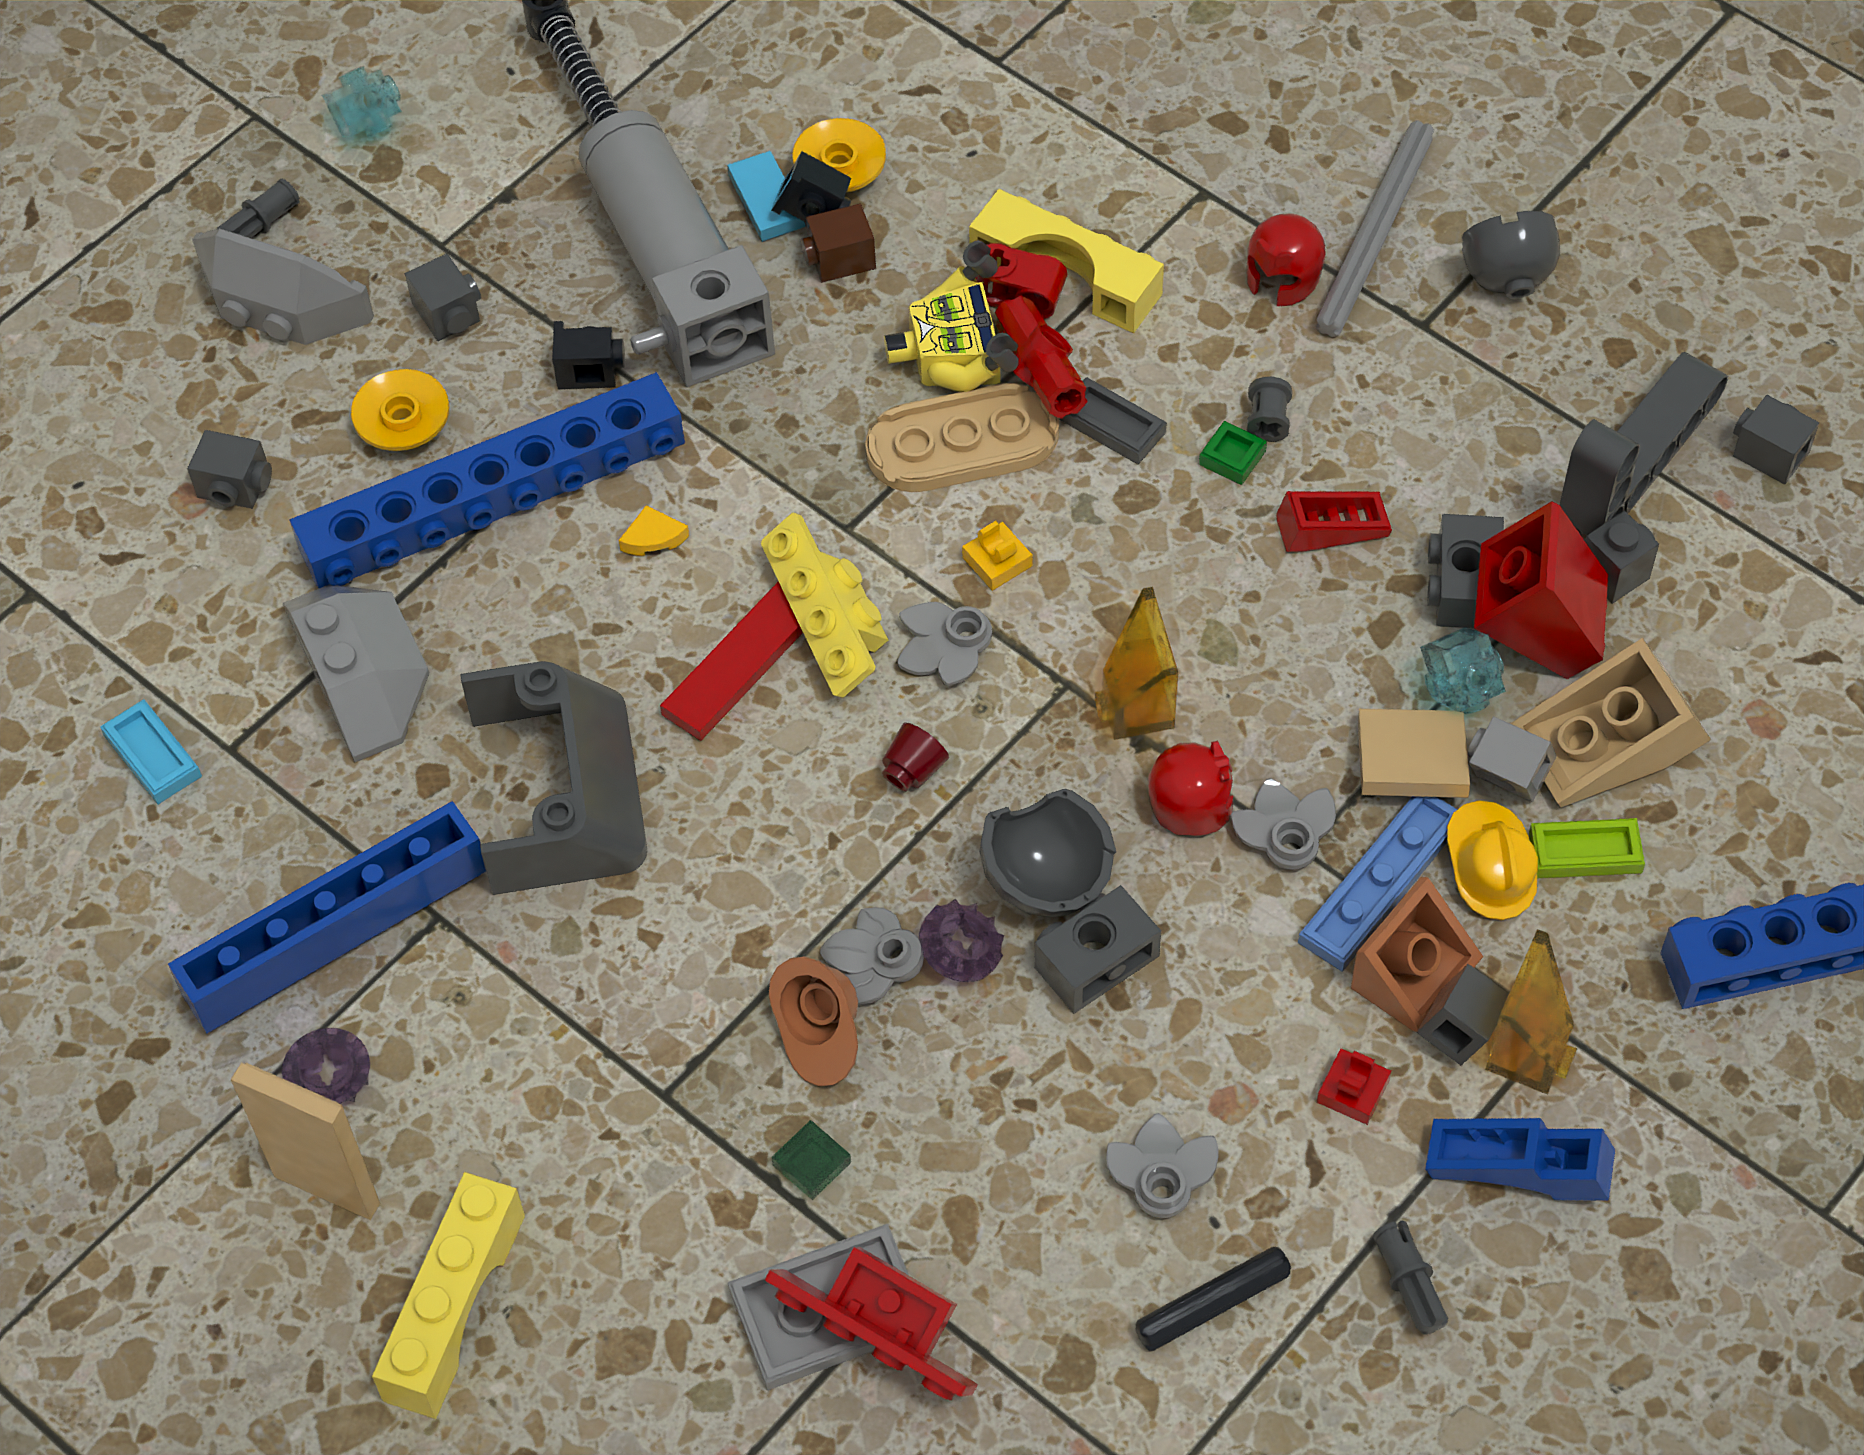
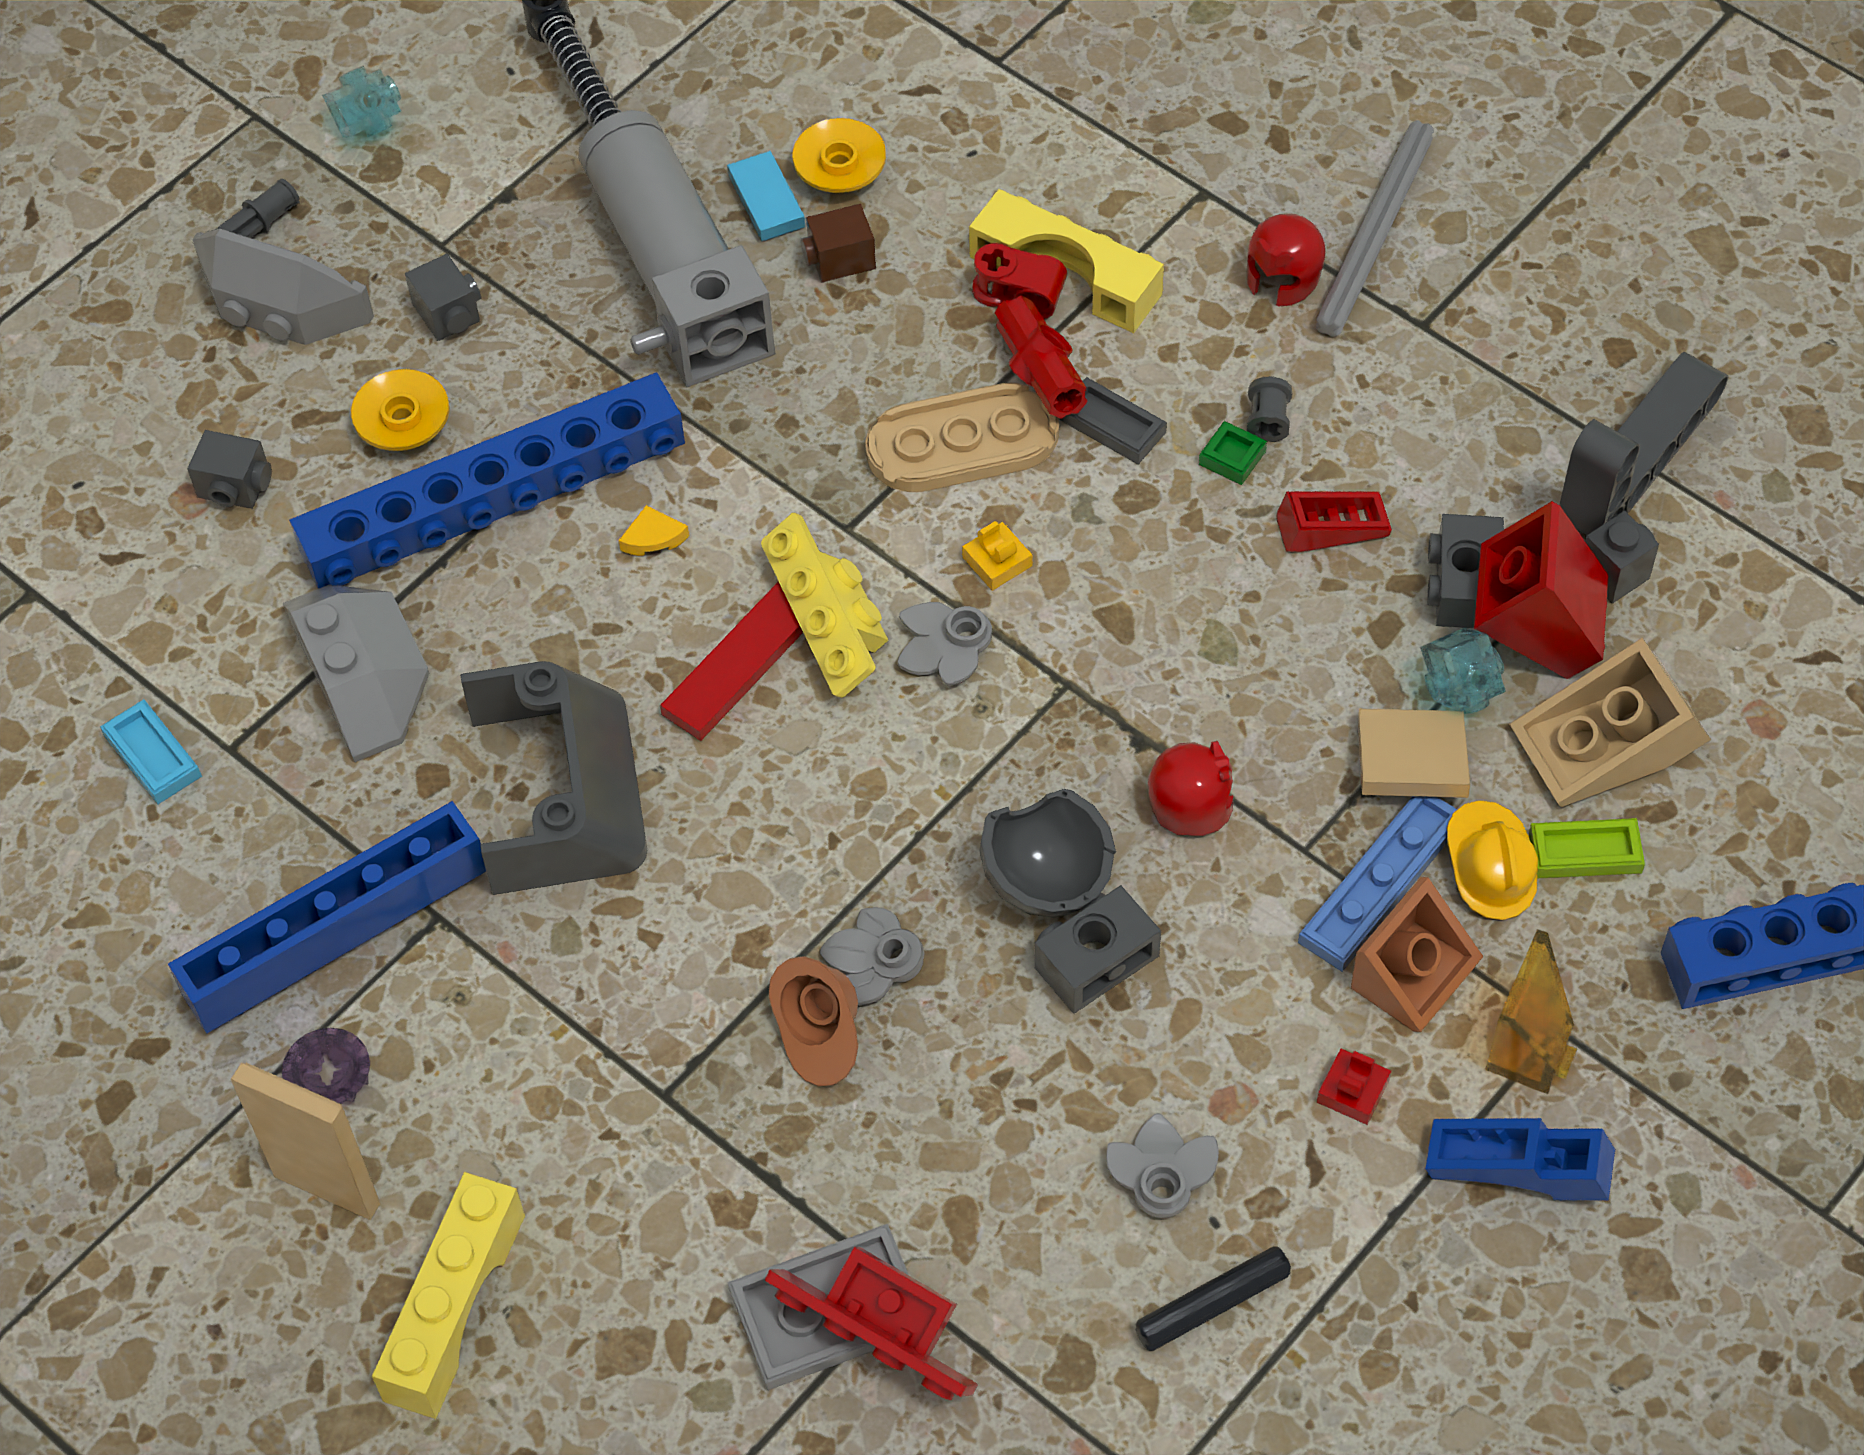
black brick [552,321,625,390] -> none
black brick [771,151,851,222] -> none
clear green tile [771,1120,851,1200] -> none
dark red hat [882,722,949,792] -> none
torso [884,241,1018,392] -> none
clear purple gear [919,899,1004,982] -> none
clear yellow slope [1095,587,1178,740] -> none
light grey plate [1231,778,1336,870] -> none
dark grey axle [1373,1221,1448,1335] -> none
dark grey brick [1417,964,1513,1065] -> none
dark grey cylinder [1462,211,1560,299] -> none
light grey brick [1468,716,1557,802] -> none
dark grey brick [1733,395,1820,484] -> none

